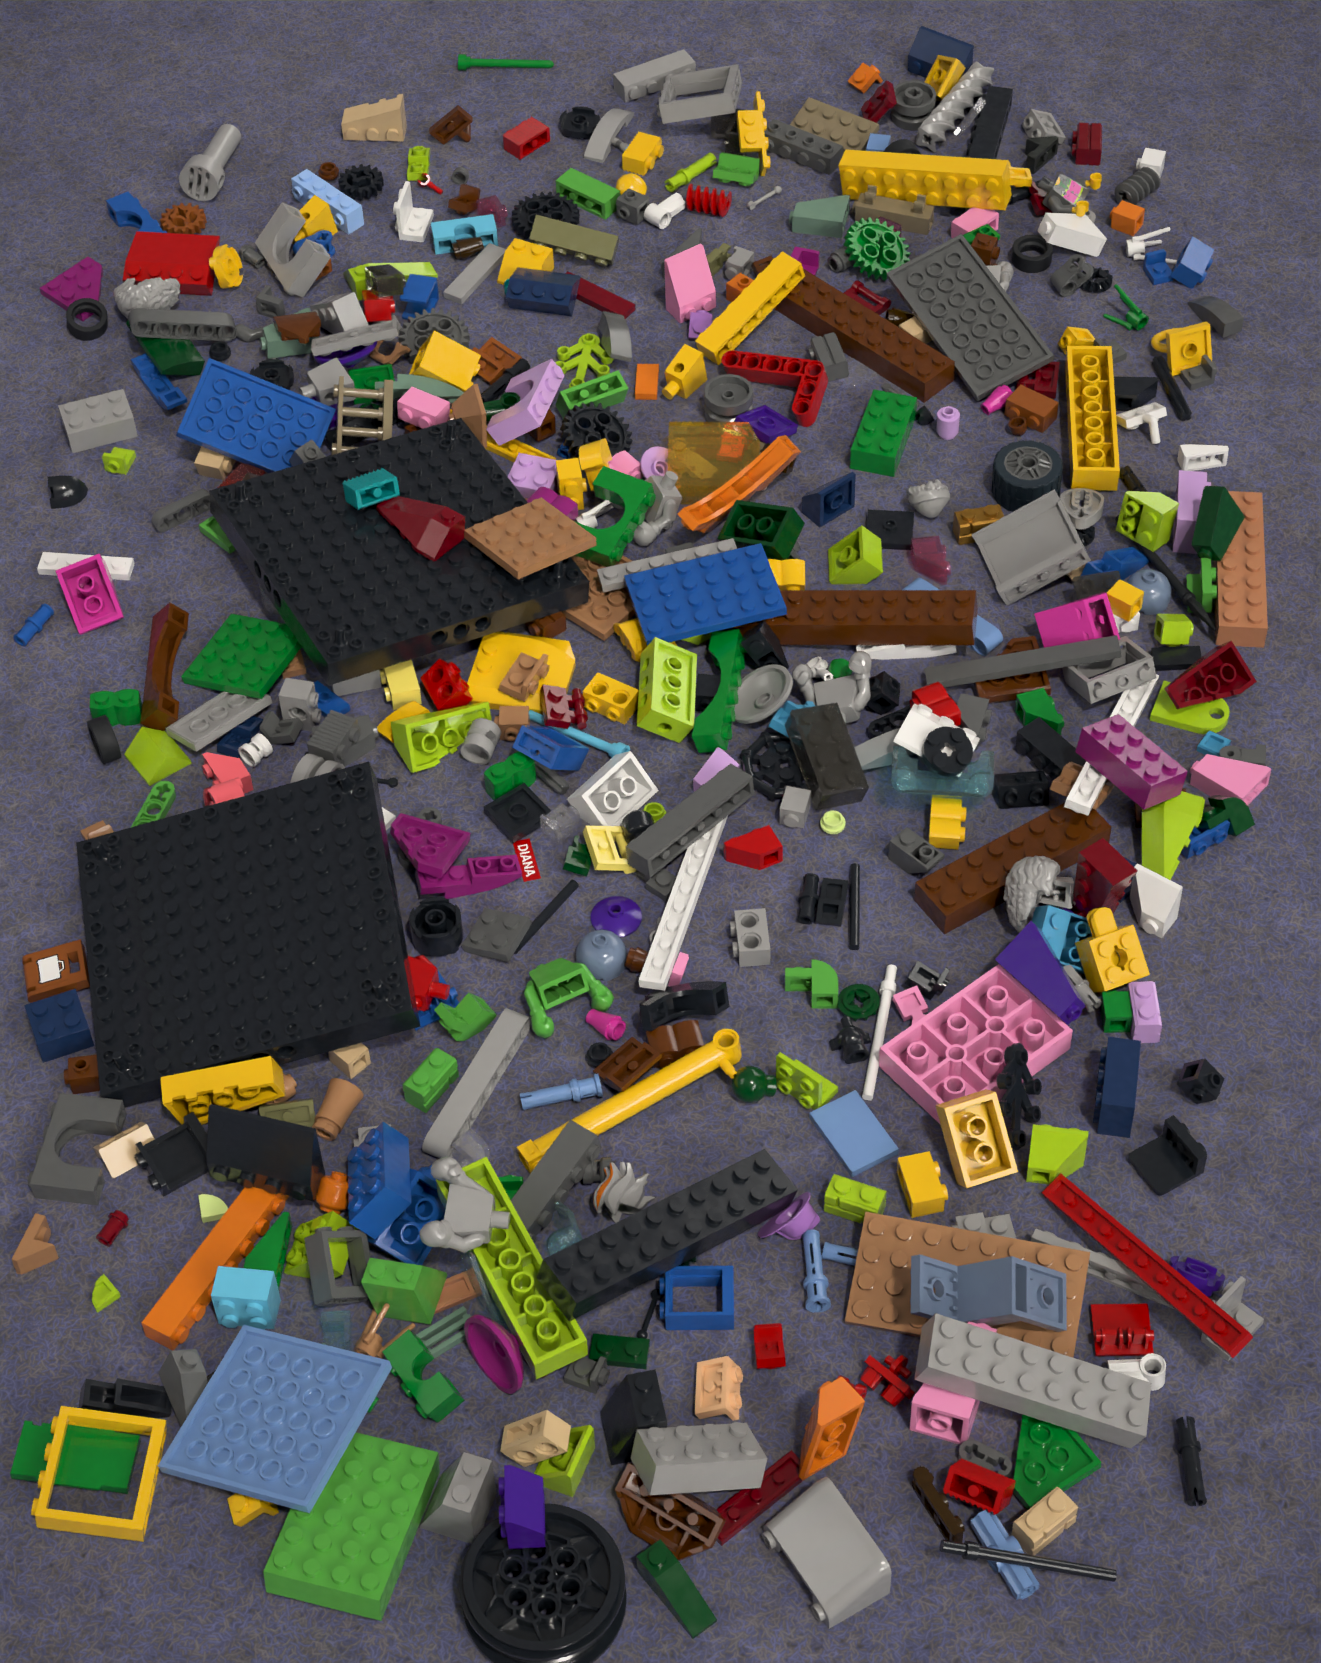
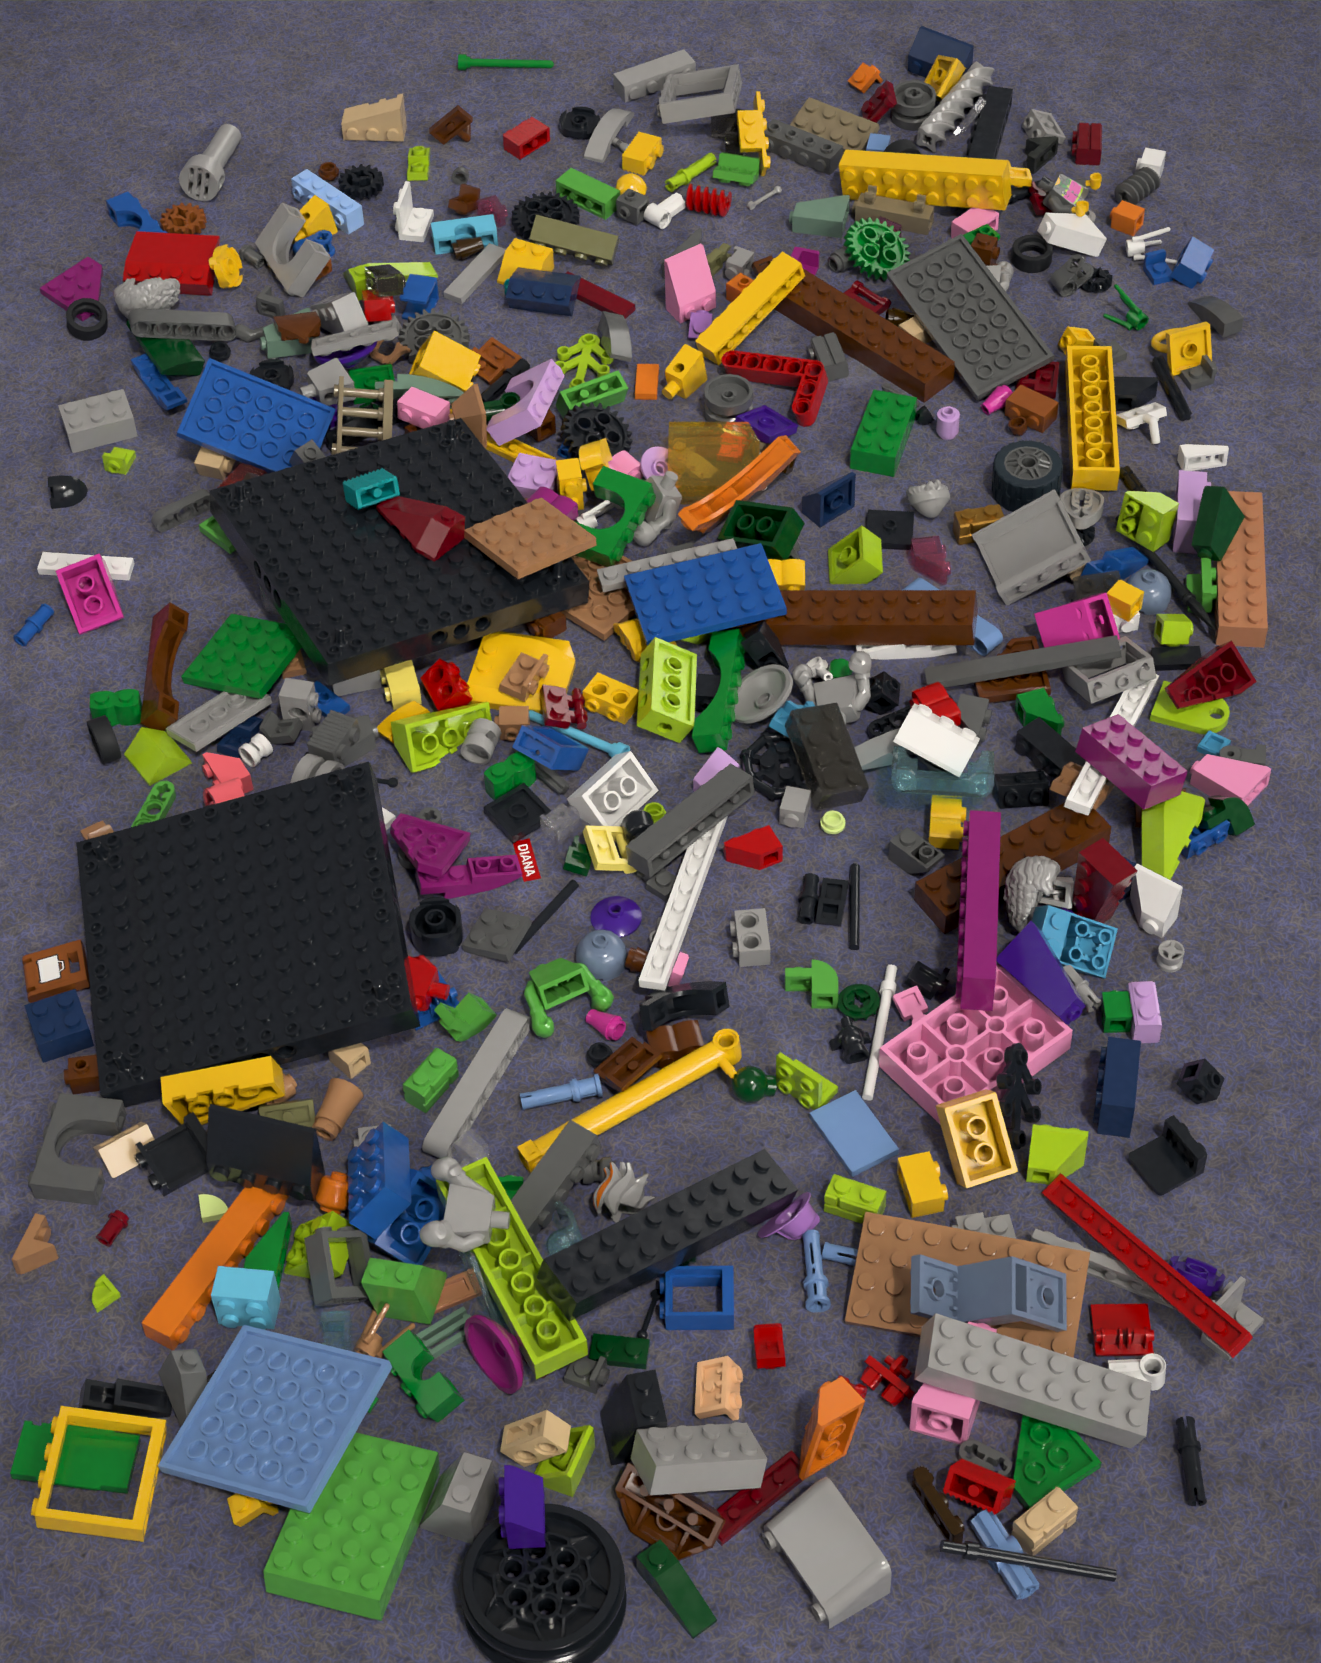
red hand [417,173,443,195] -> none
black plate [922,727,973,777] -> none
yellow brick [1075,907,1150,992] -> none
none -> magenta brick [955,810,1001,1011]
none -> light grey wheel [1156,940,1185,973]

